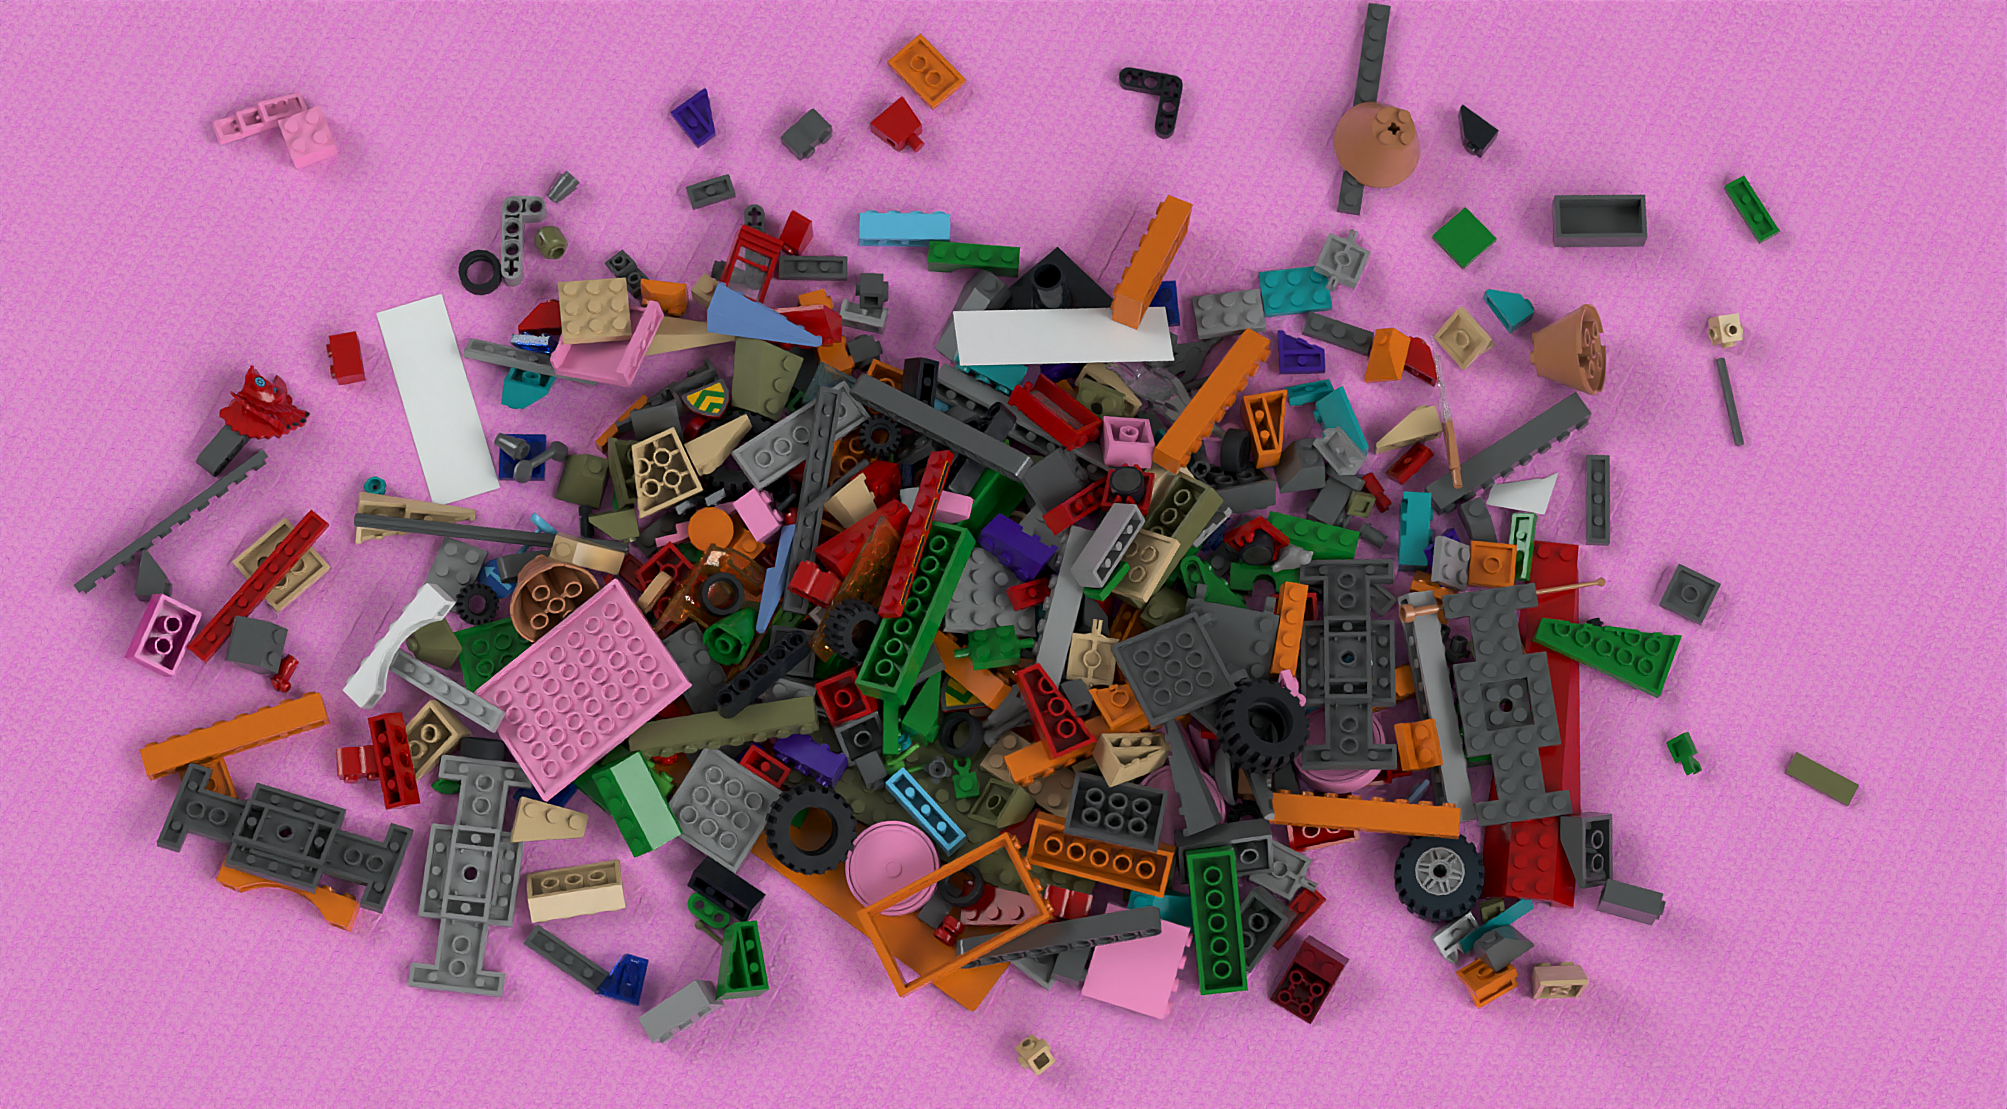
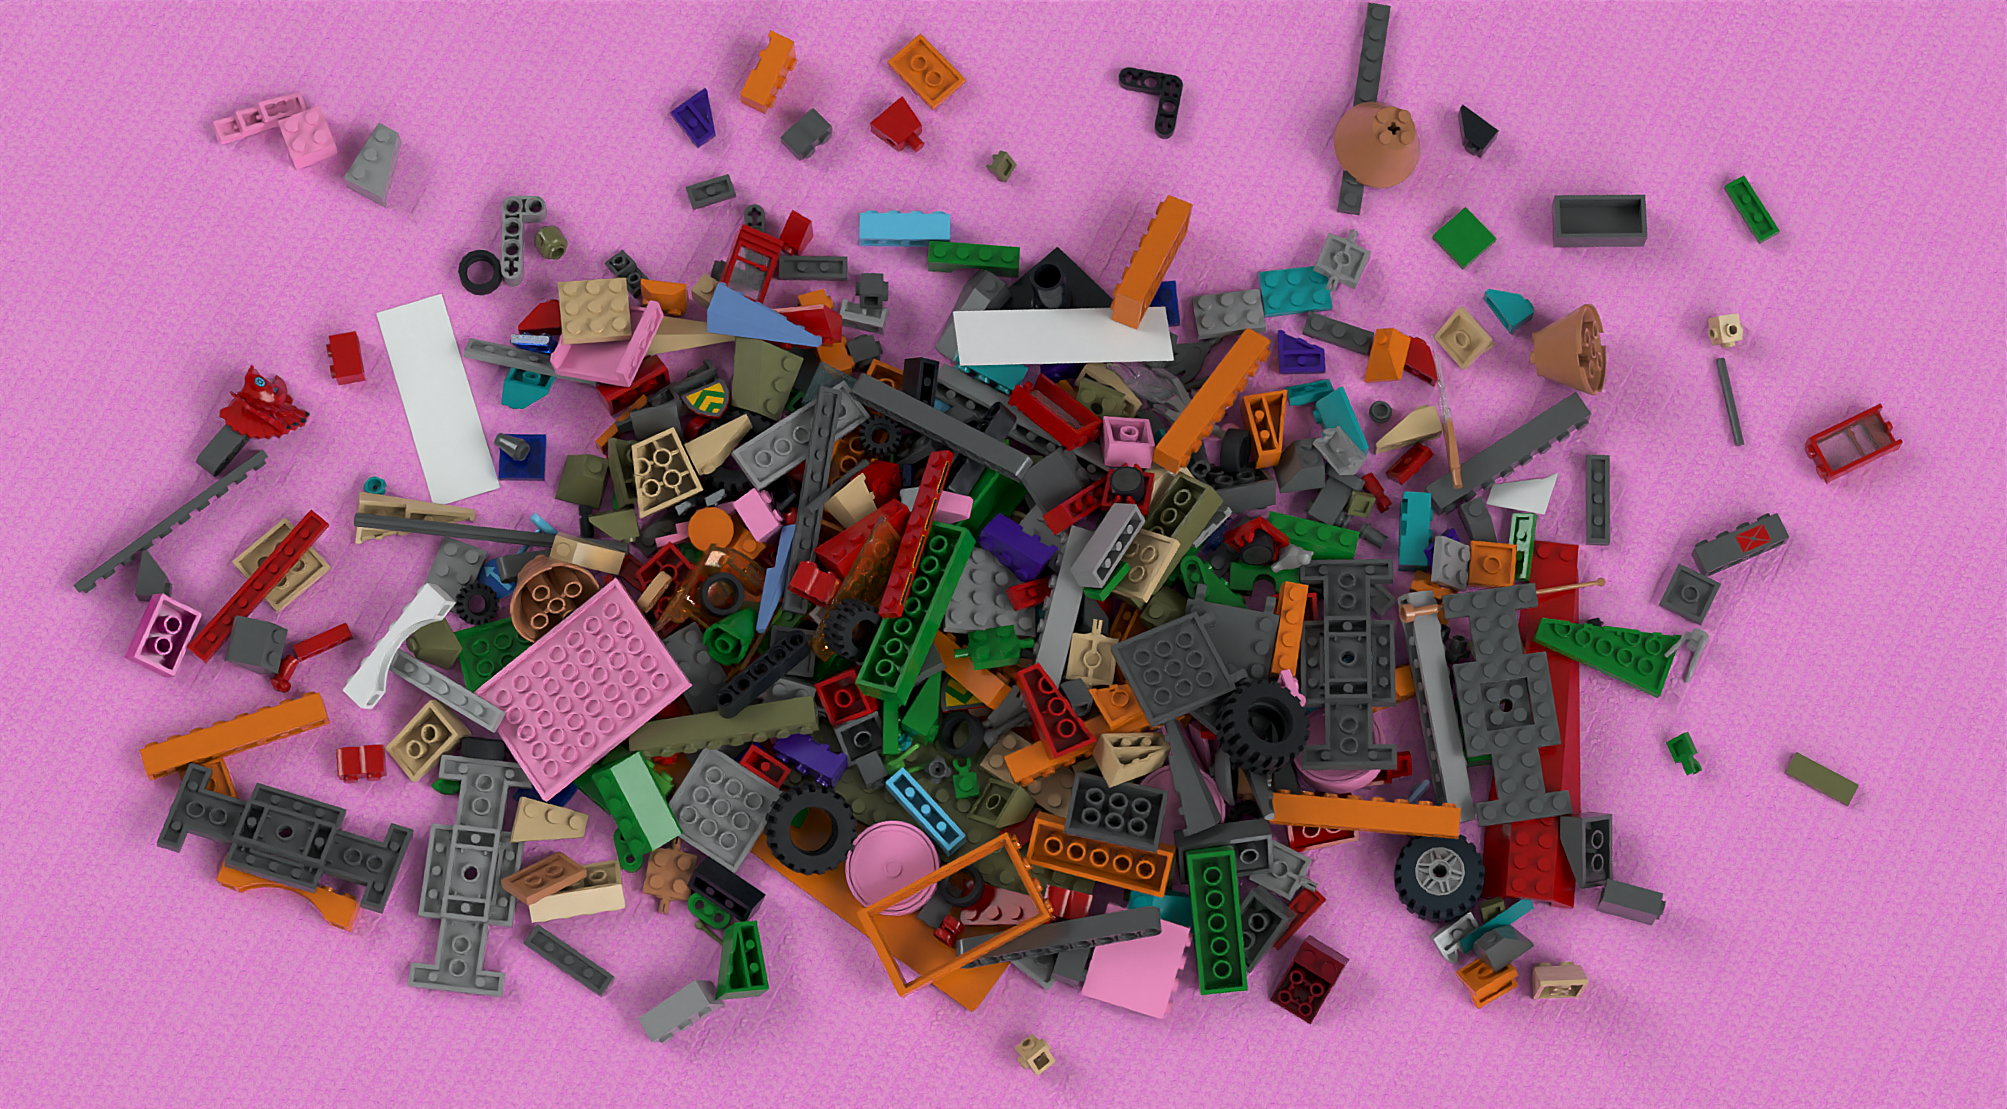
red brick [368,712,421,810] -> none
dark grey bar [513,441,568,483] -> none
dark grey cone [547,171,580,204] -> none
clear blue wing [594,954,649,1006] -> none
orange bracket [1394,719,1444,771] -> none
none -> red piece [293,622,353,662]
none -> light grey wedge [344,123,401,208]
none -> nougat plate [501,851,587,906]
none -> red slope [596,354,671,416]
none -> green plate [613,828,643,873]
none -> nougat plate [643,837,698,915]
none -> orange wedge [740,30,797,114]
none -> olive tile [986,150,1017,183]
none -> dark grey plate [1369,401,1392,424]
none -> light grey plant [1665,628,1710,683]
none -> dark grey brick [1691,513,1789,577]
none -> door [1805,403,1903,484]

